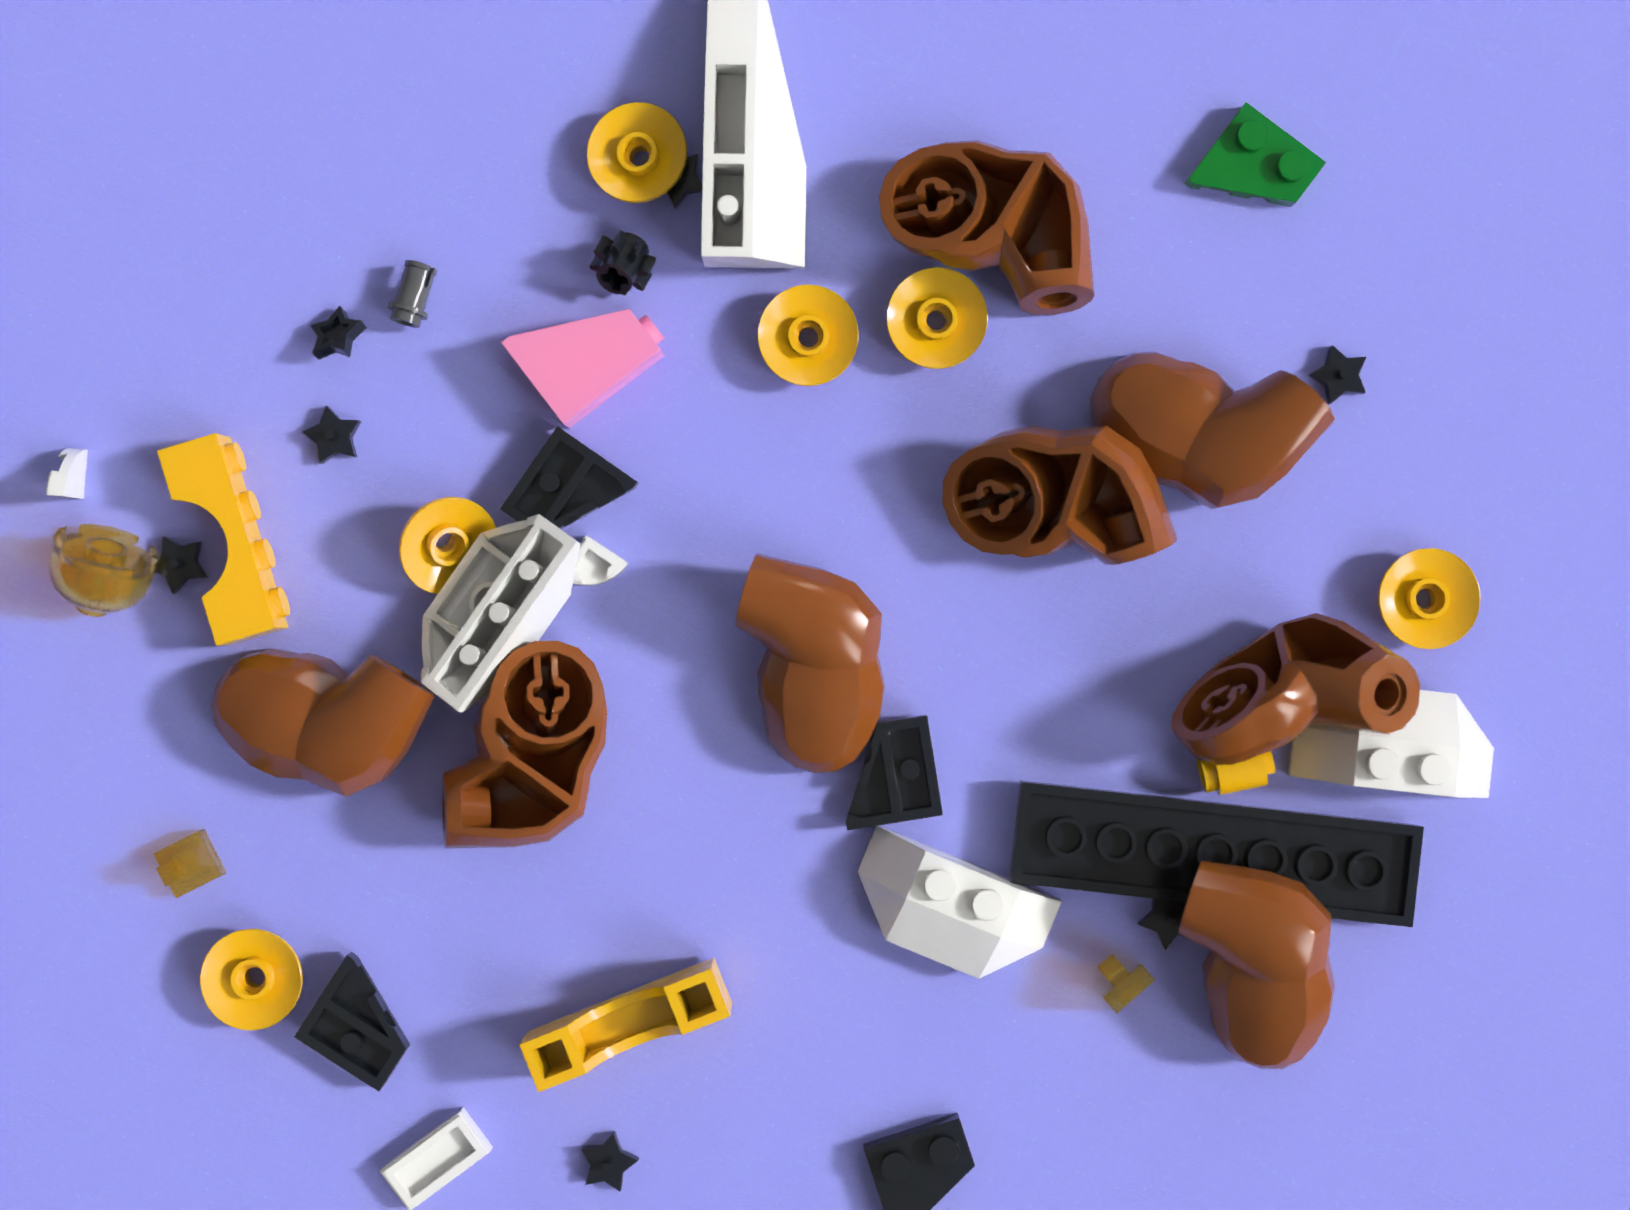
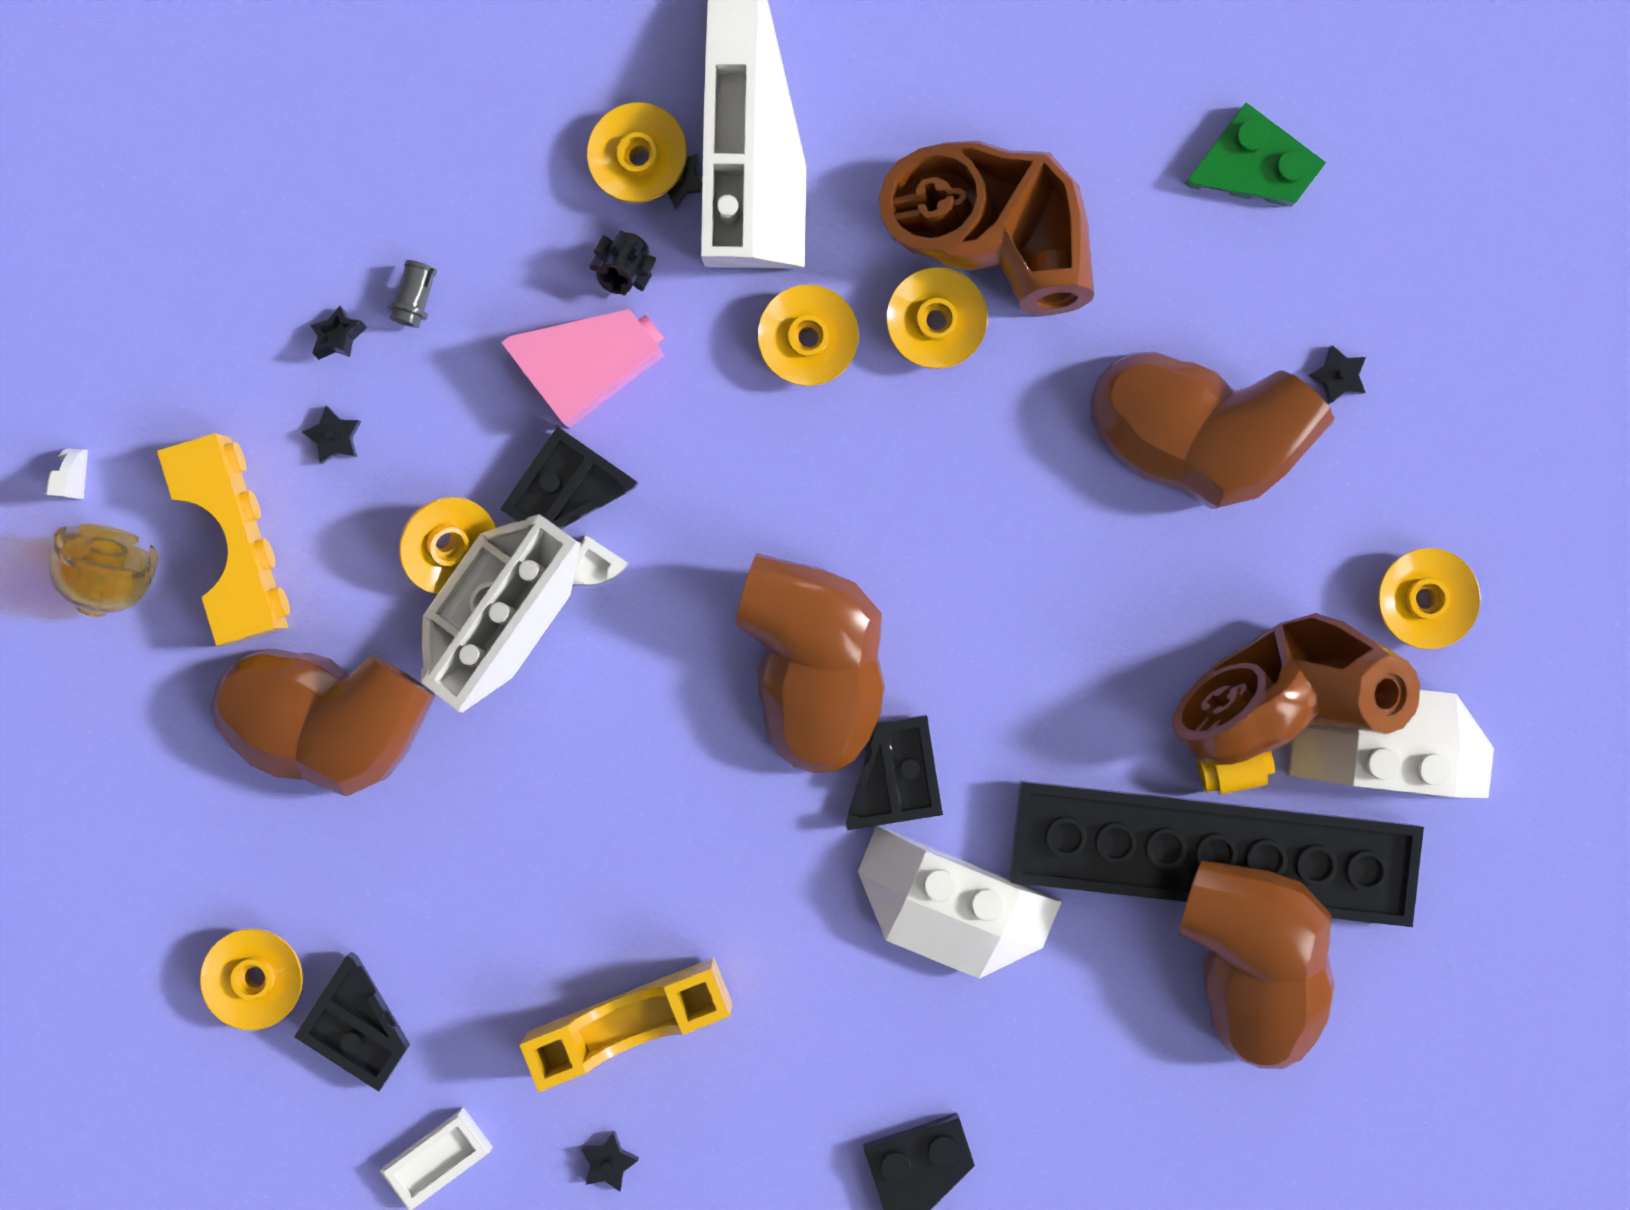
black piece [147,536,208,594] -> none
clear yellow tile [154,829,227,898] -> none
dark orange piece [442,640,607,848] -> none
dark orange piece [942,426,1177,565] -> none
clear yellow tile [1097,954,1155,1014] -> none
black piece [1137,898,1187,950] -> none

